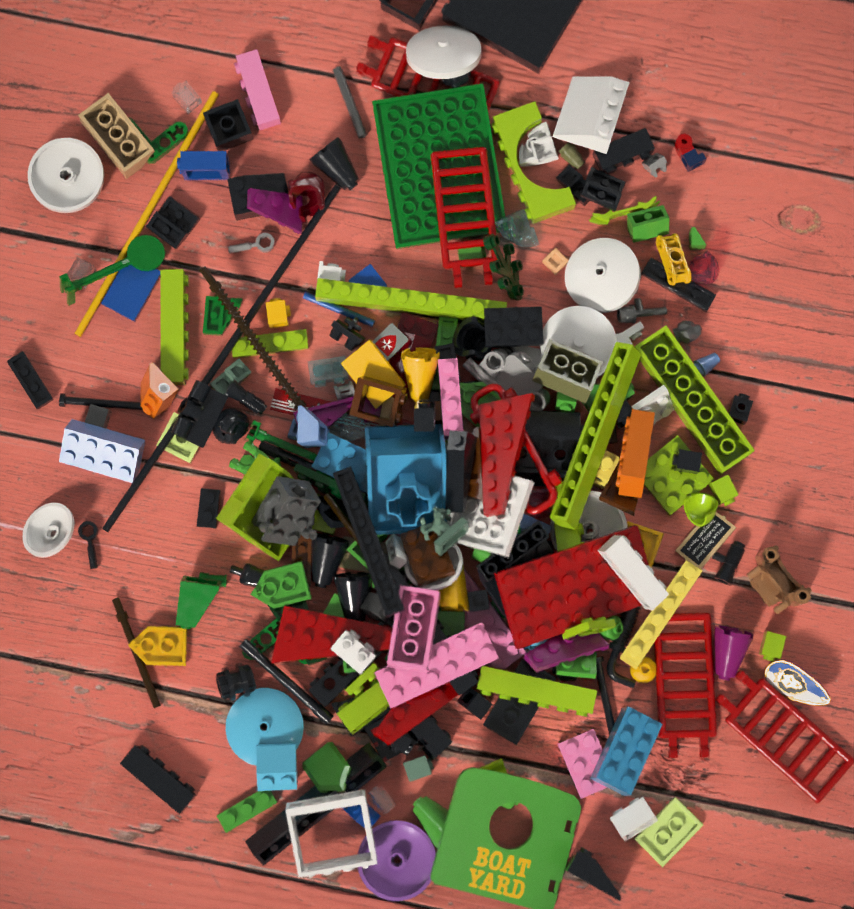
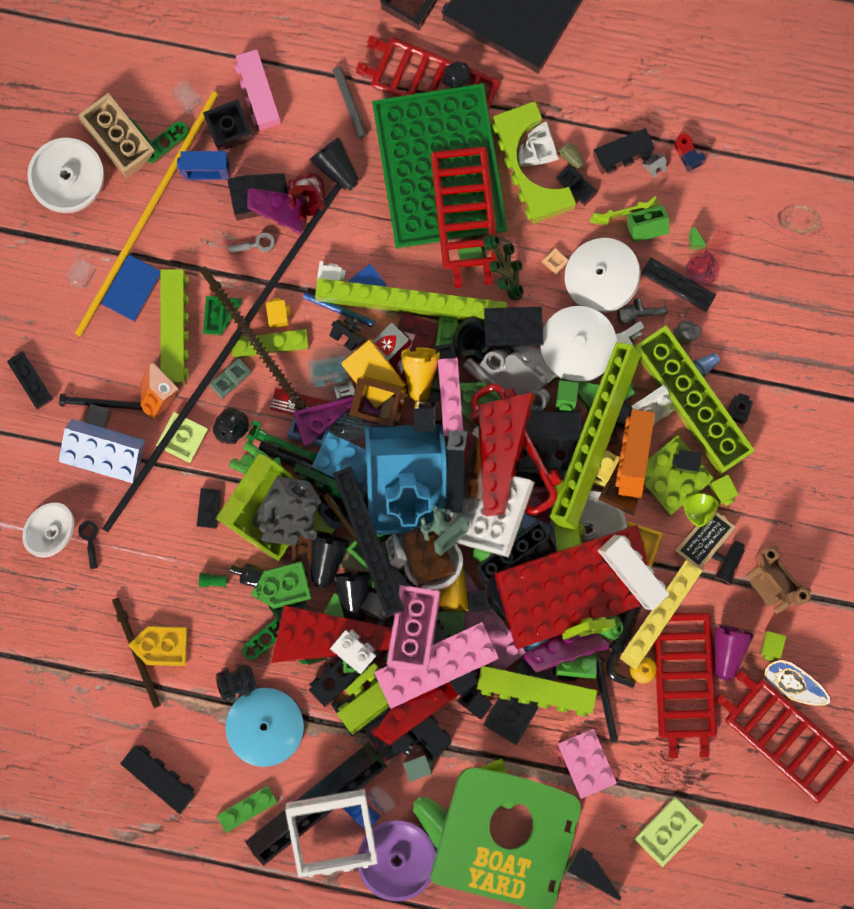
green piece [59,235,165,306] -> none
black slope [146,196,201,249] -> none
black panel [171,380,228,448] -> none
green slope [175,575,222,629] -> none
black piece [224,379,267,415] -> none
black piece [239,638,334,725] -> none
medium azure slope [256,743,298,791] -> none
medium blue slope [296,405,327,448] -> none
bright green tile [302,742,351,792] -> none
white dish [406,26,481,79] -> none
clear light blue brick [494,209,539,247] -> none
olive brick [532,339,603,403] -> none
white slope [553,77,629,154] -> none
black slope [580,167,625,211] -> none
dark azure brick [590,706,663,796] -> none
white brick [610,797,658,842] -> none
yellow piece [656,233,691,286] -> none

